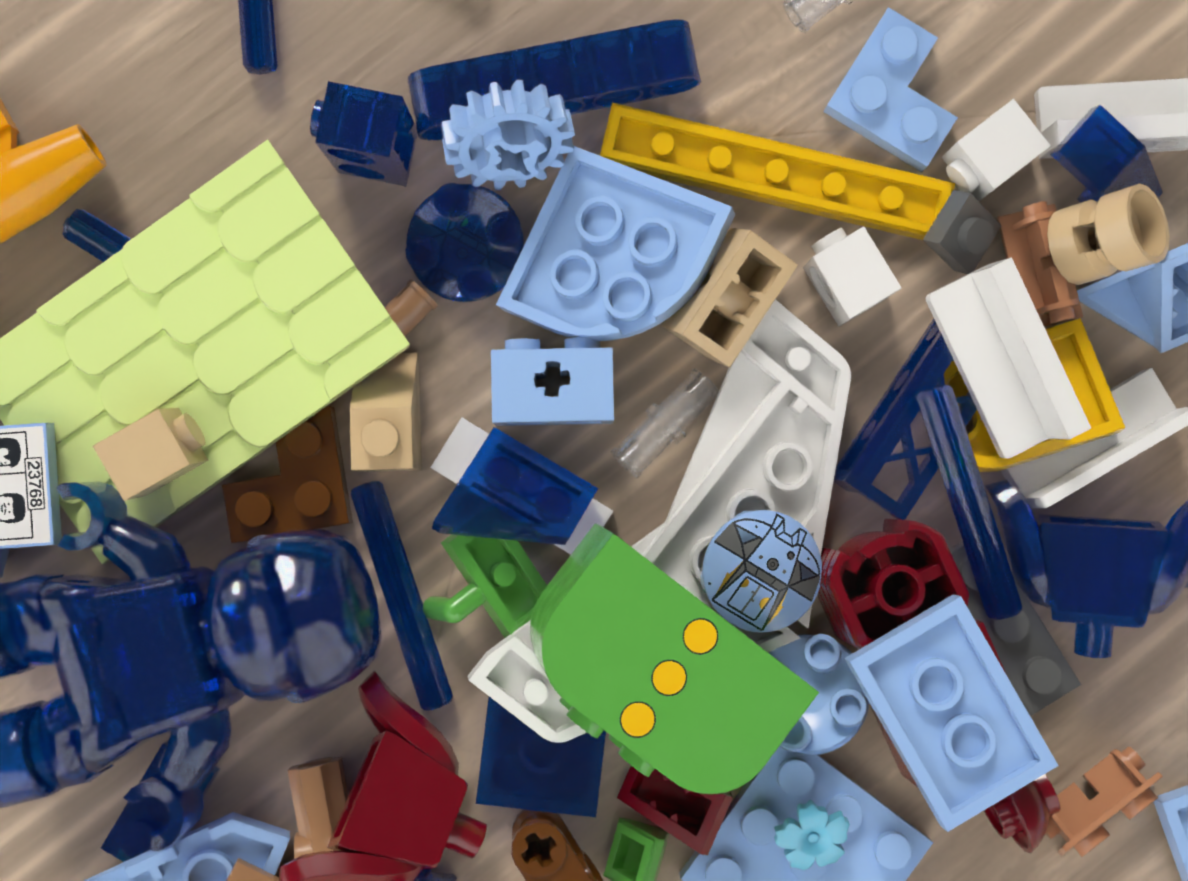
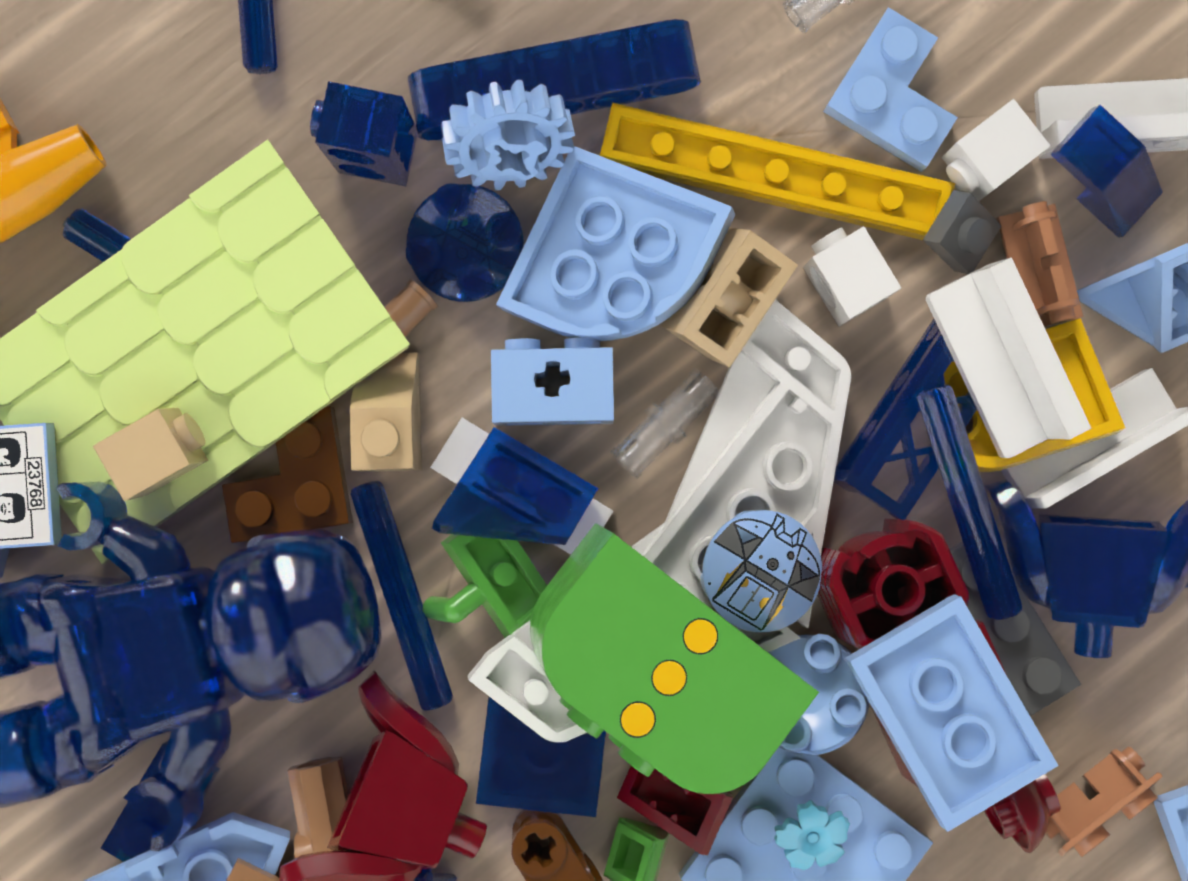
tan wheel [1047,183,1170,285] -> none

